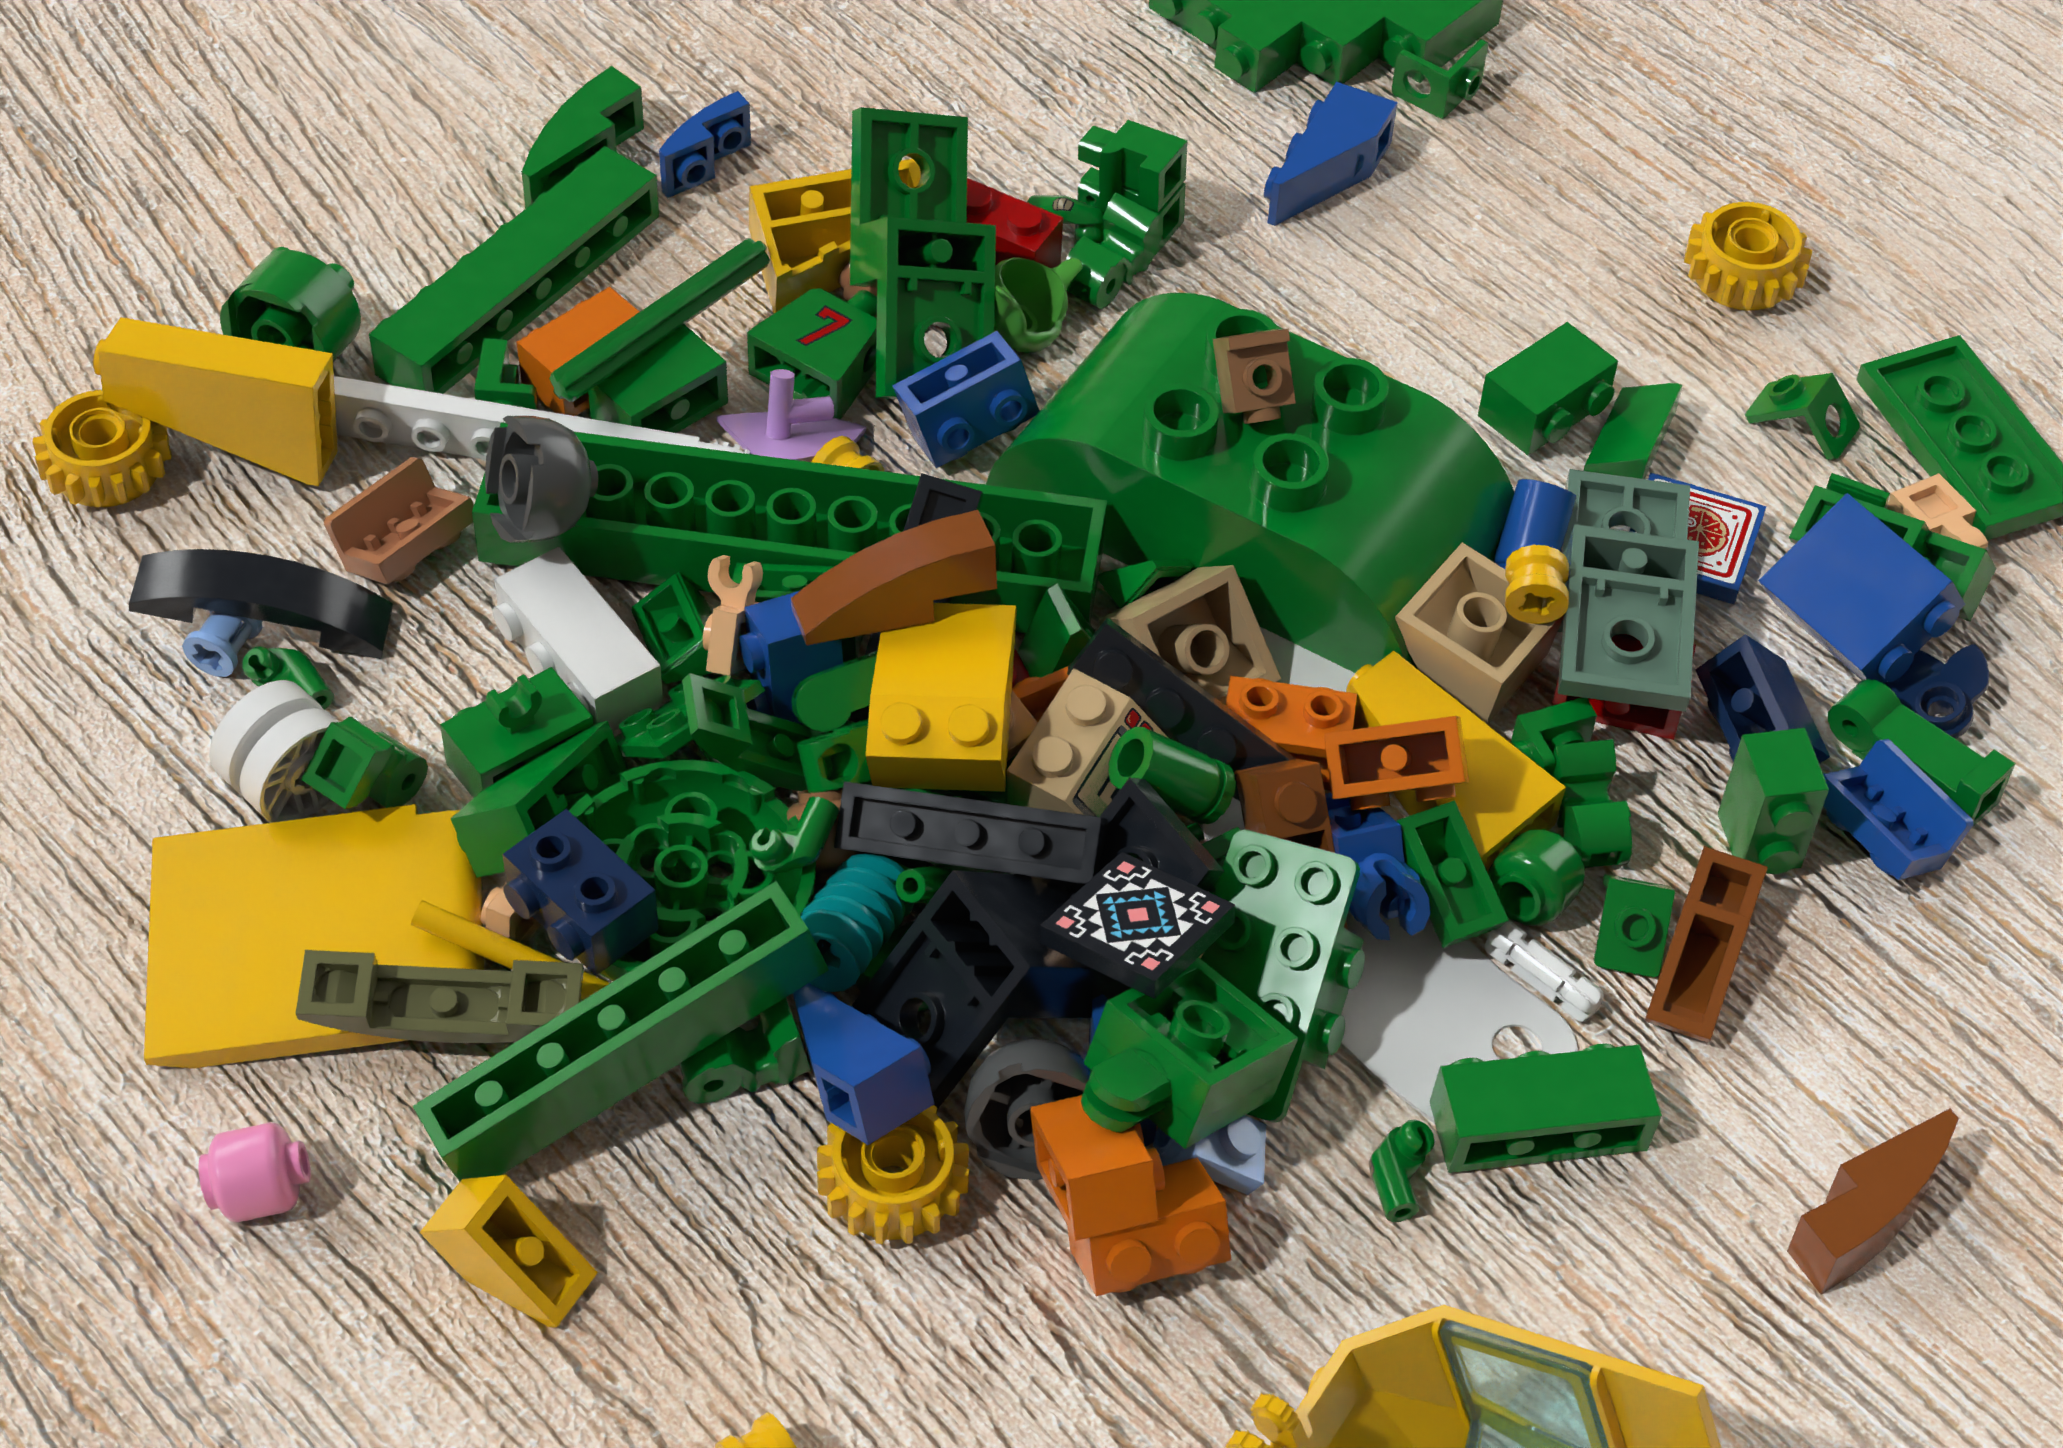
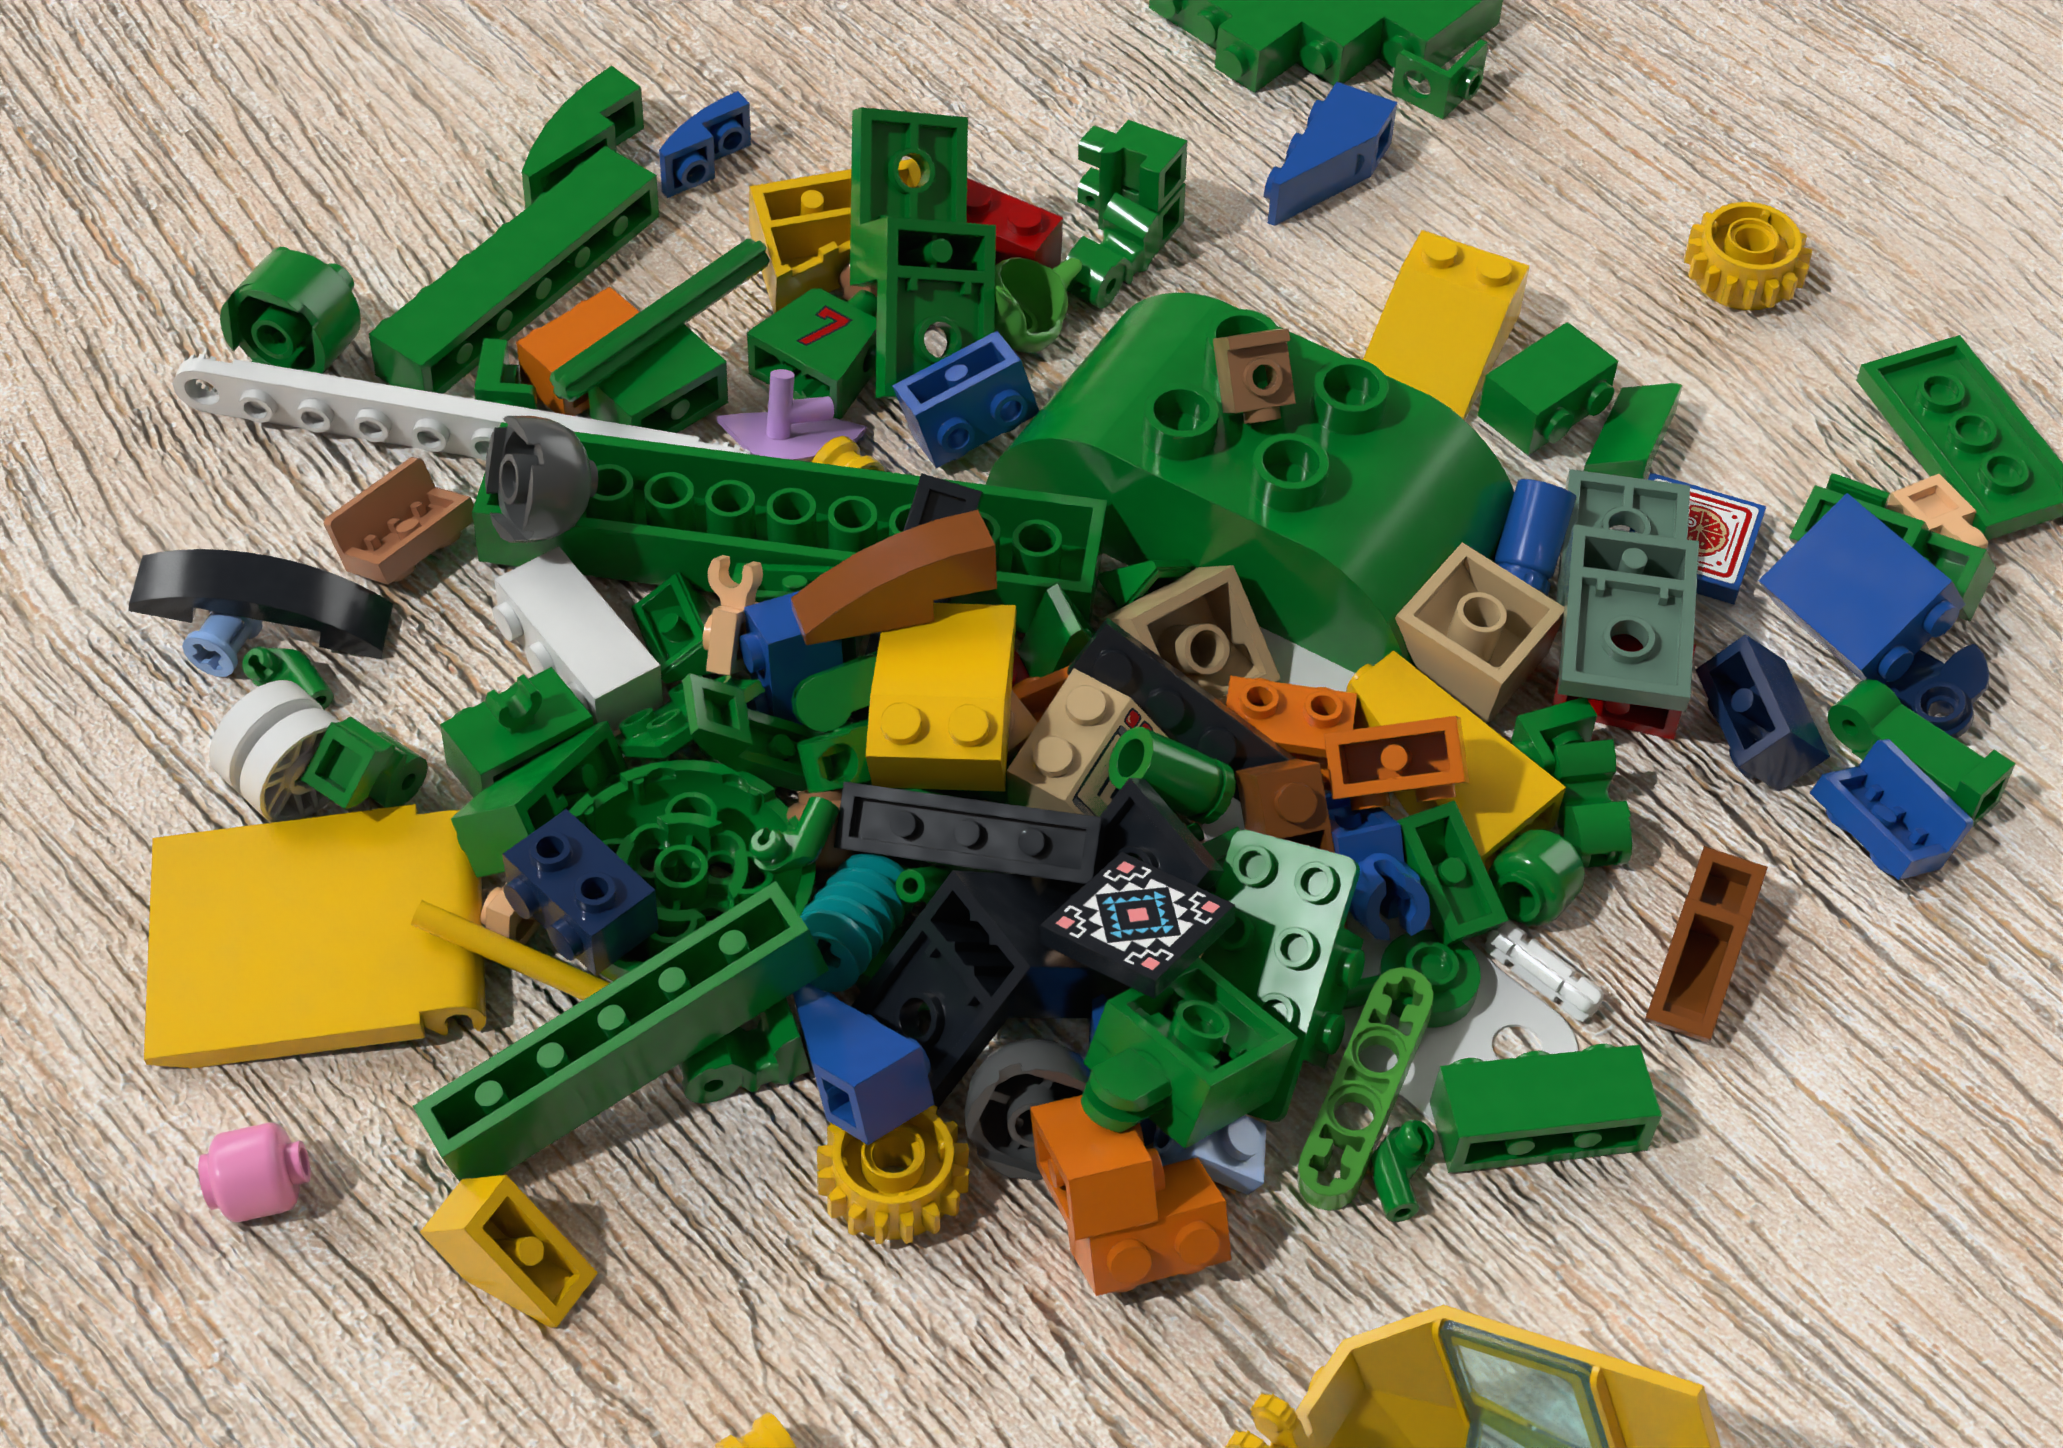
yellow gear [32,390,172,507] -> none
yellow slope [93,317,338,486] -> none
olive slope [295,950,584,1043] -> none
green arm [1027,195,1104,243] -> none
yellow wheel [1505,545,1569,624] -> none
green bracket [1593,874,1676,977] -> none
green brick [1718,728,1829,874] -> none
green bracket [1745,373,1860,460] -> none
dark orange slope [1787,1108,1959,1295] -> none
none -> bright green beam [1297,967,1434,1211]
none -> green piece [1343,930,1481,1028]
none -> yellow slope [1363,230,1530,421]

